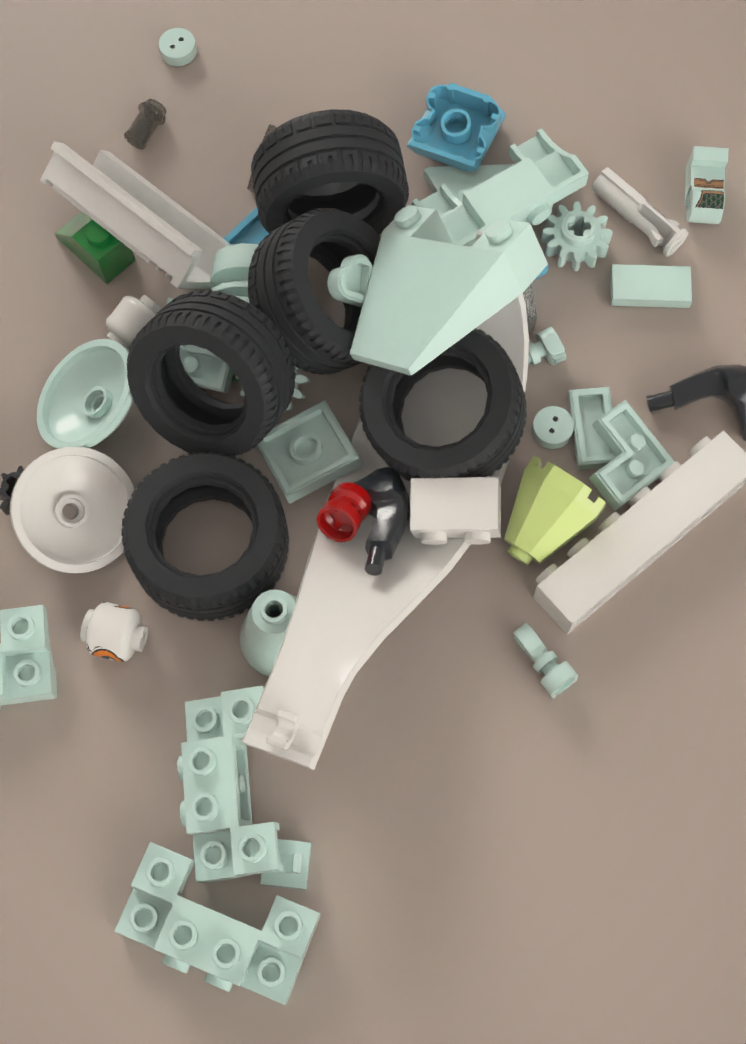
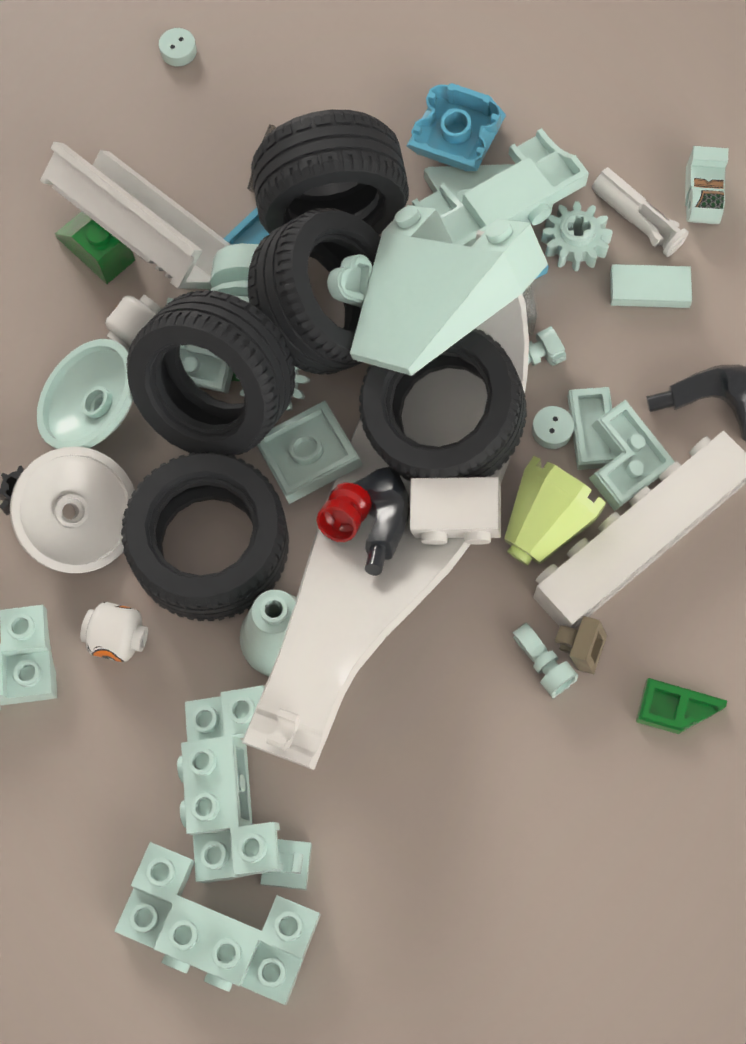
clear smoke pin [124,98,167,149] -> none
none -> dark tan tile [555,616,607,674]
none -> green tile [636,678,727,734]

